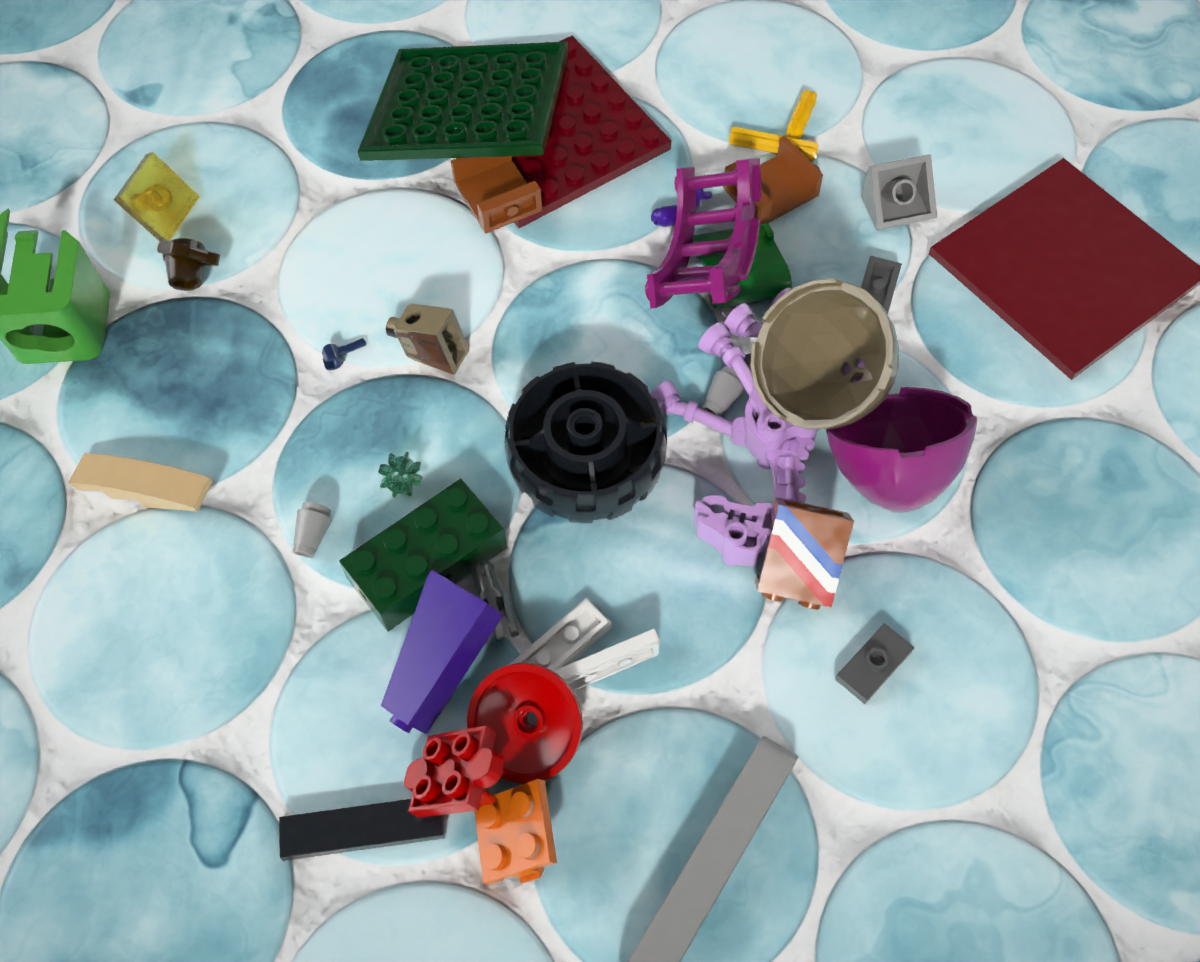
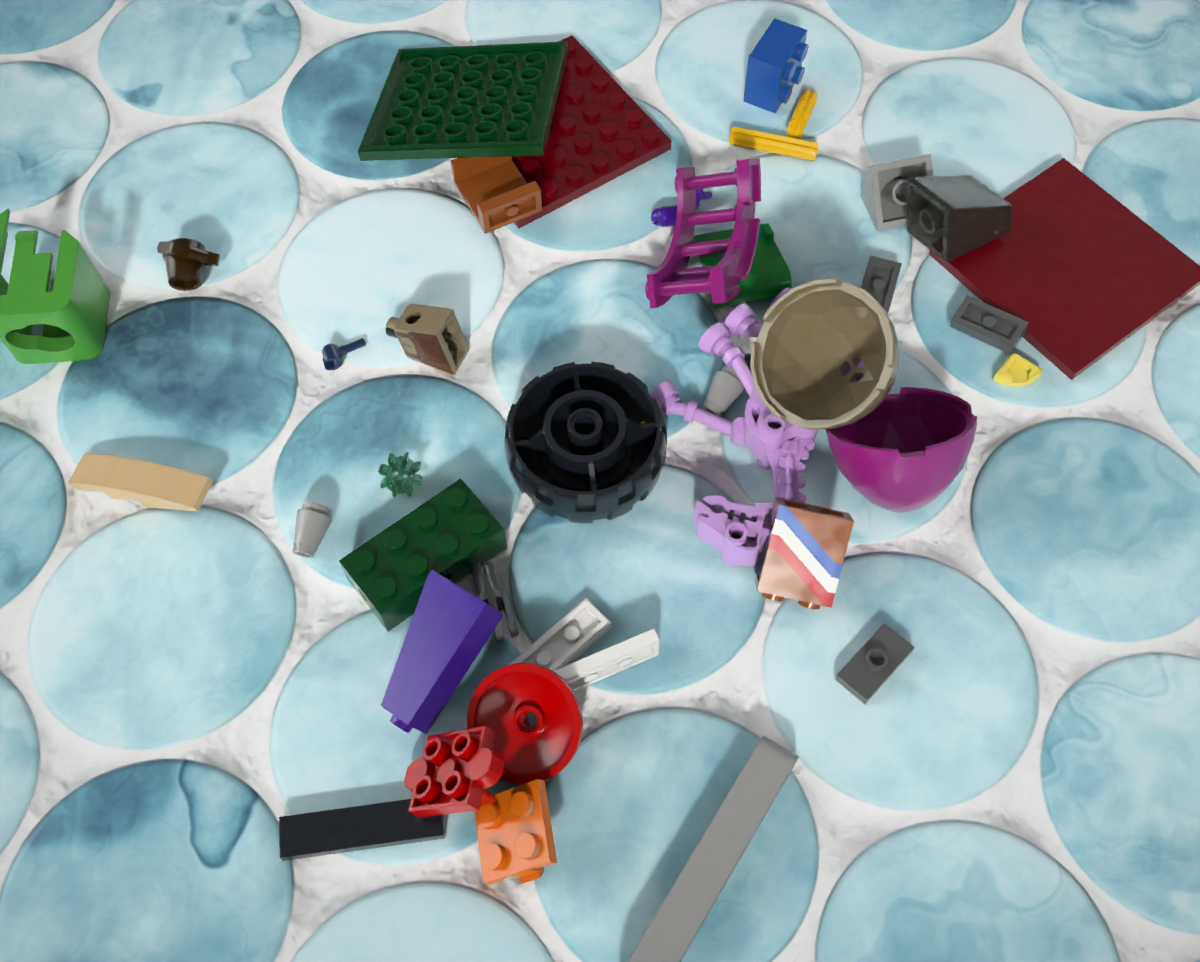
clear yellow tile [113,152,200,242] -> none
dark orange panel [723,136,823,224] -> none
none -> blue brick [744,18,809,114]
none -> clear smoke slope [907,175,1012,263]
none -> dark grey plate [950,295,1029,354]
none -> light yellow tile [993,352,1043,387]

